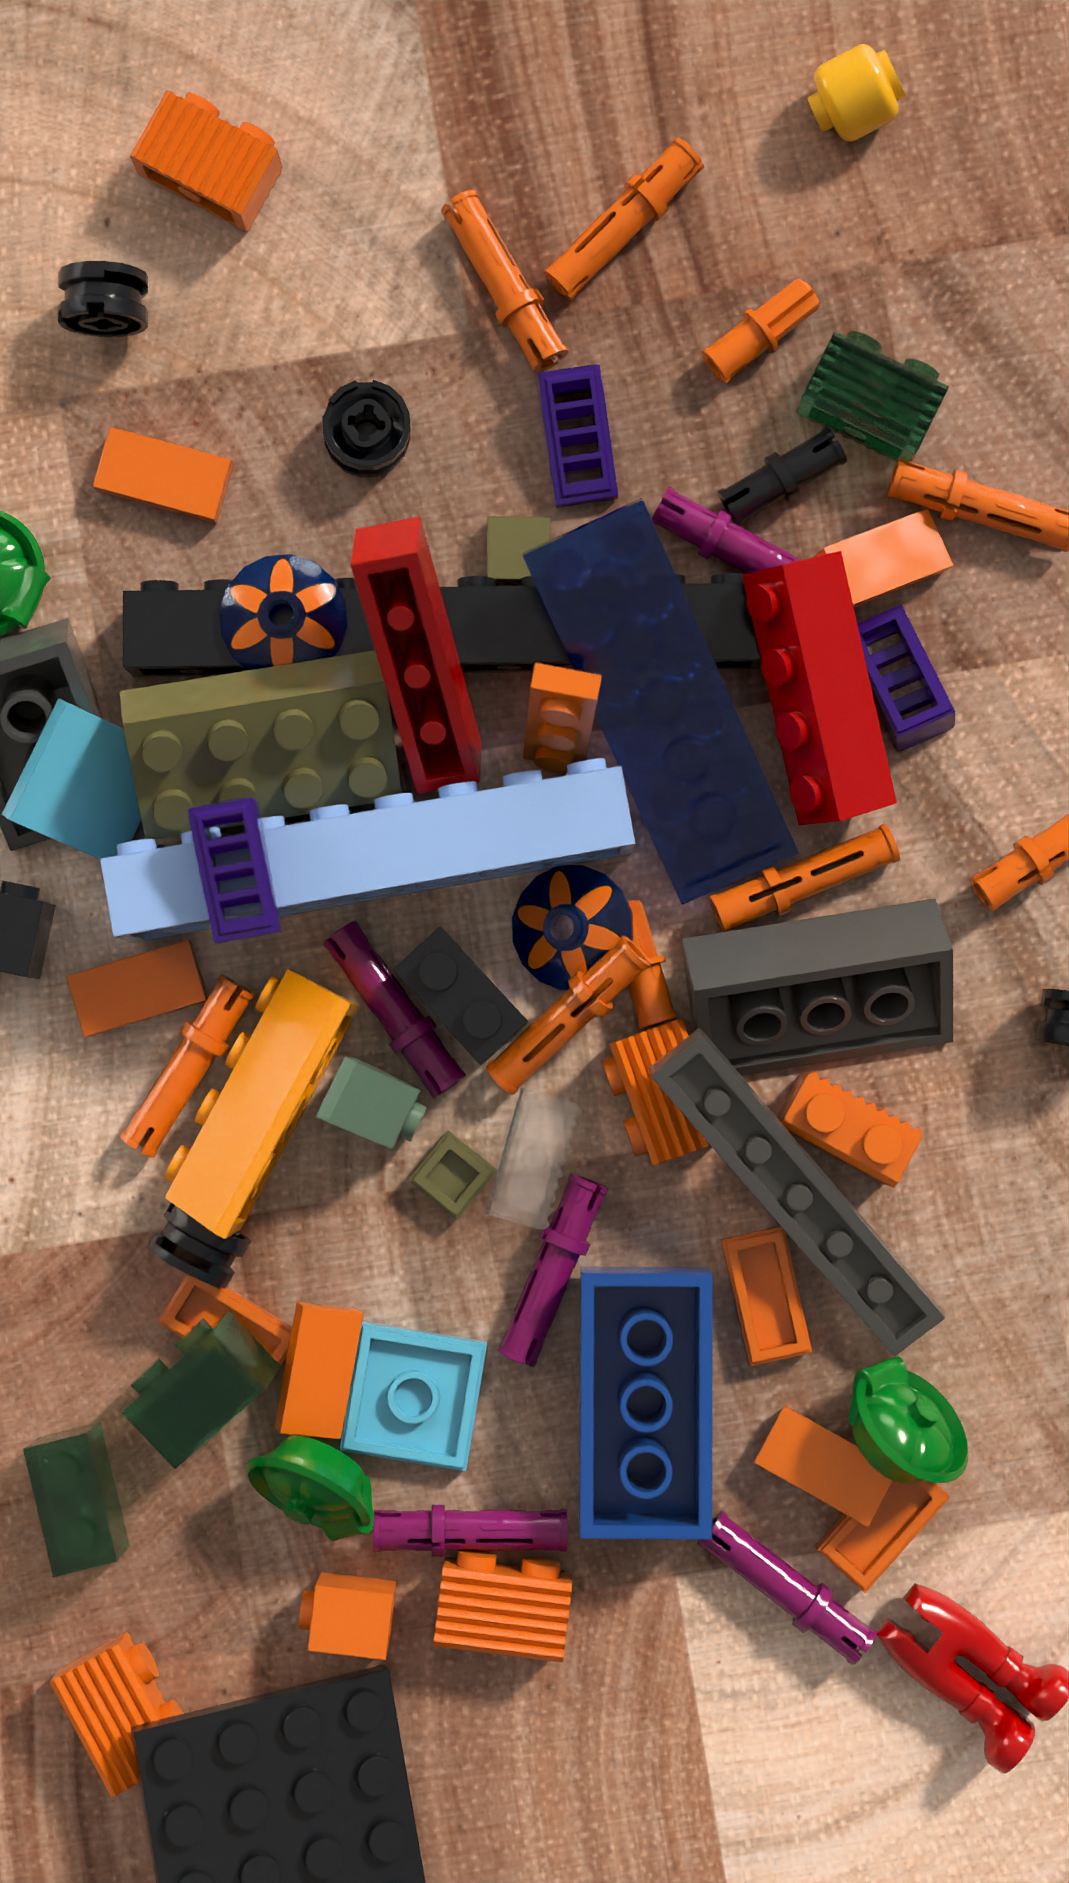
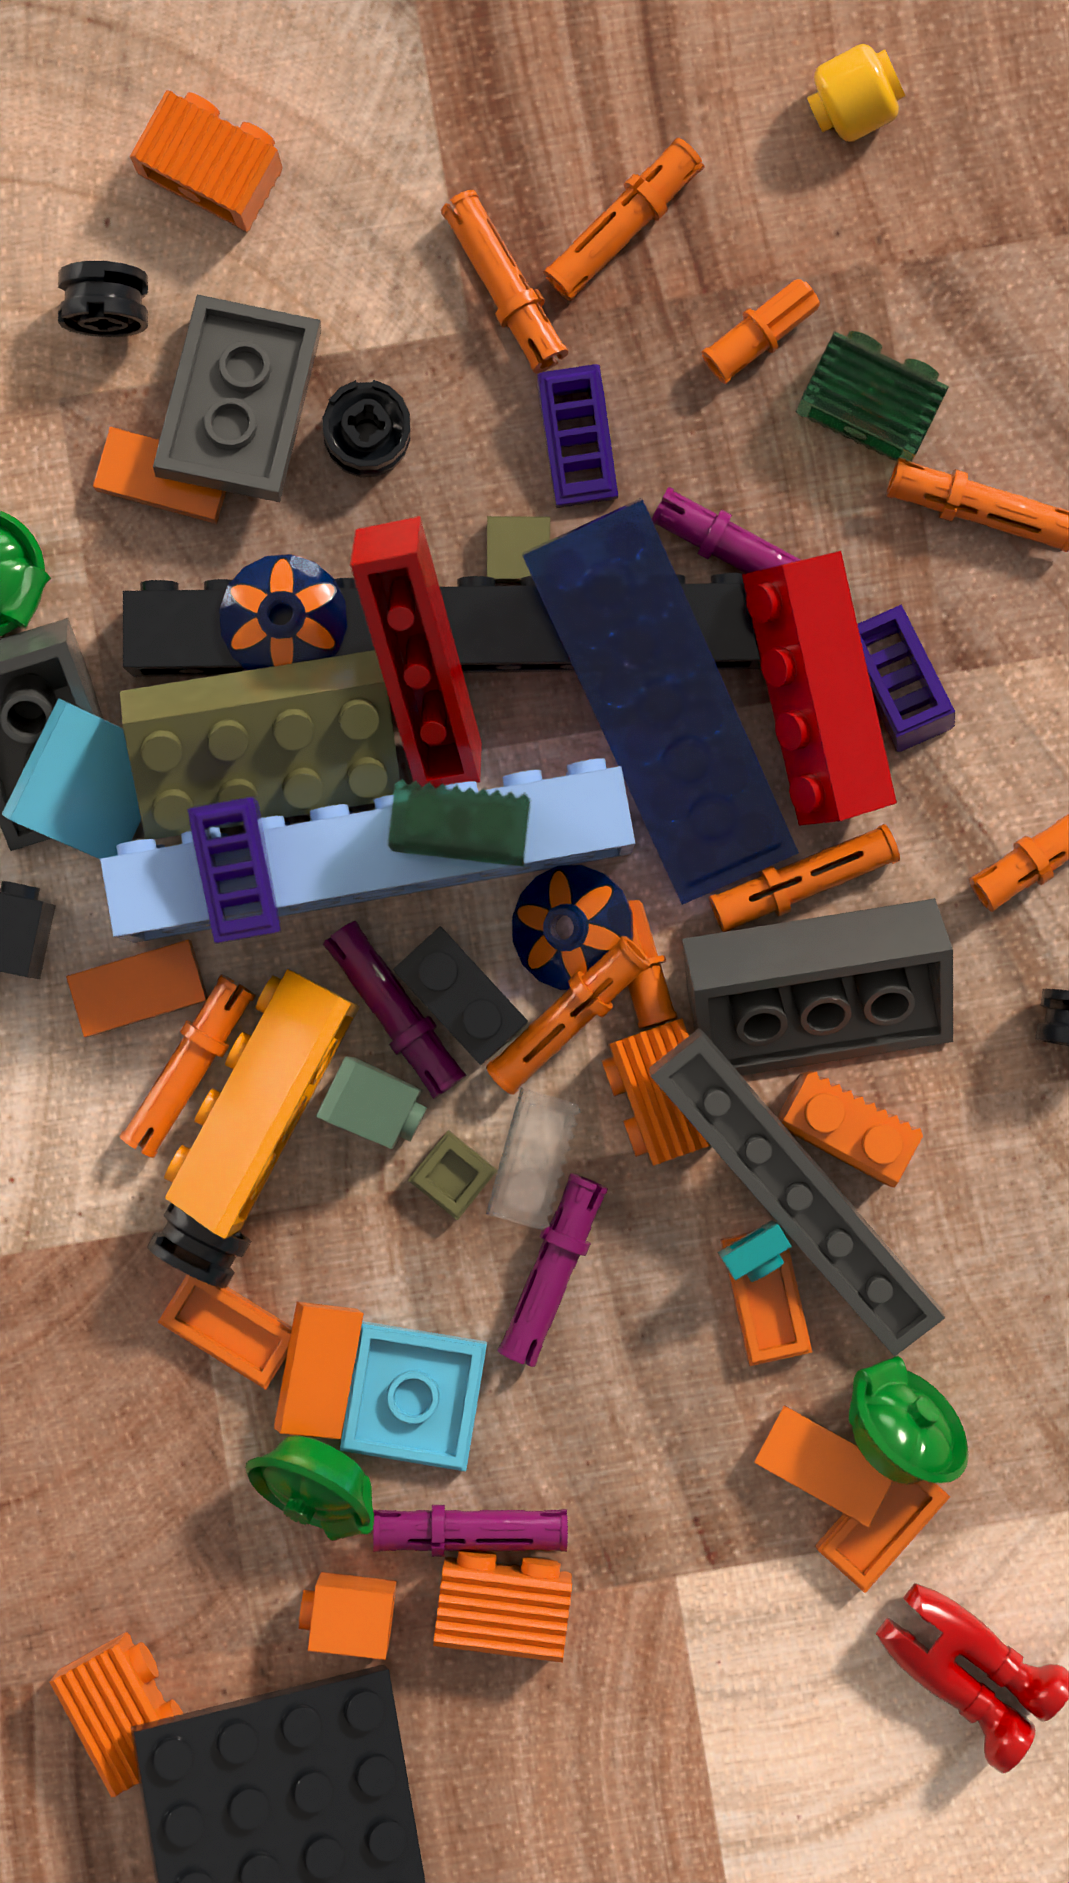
clear green brick [23,1422,130,1577] -> none
clear green brick [122,1311,282,1469] -> none
orange plate [523,663,602,773] -> none
blue brick [579,1267,713,1539] -> none
magenta pin [697,1511,877,1665] -> none
black pin [717,427,847,526] -> none
tile [815,508,954,607] -> none
none -> dark grey plate [153,294,321,503]
none -> clear green brick [388,779,531,867]
none -> teal plate [718,1220,792,1282]

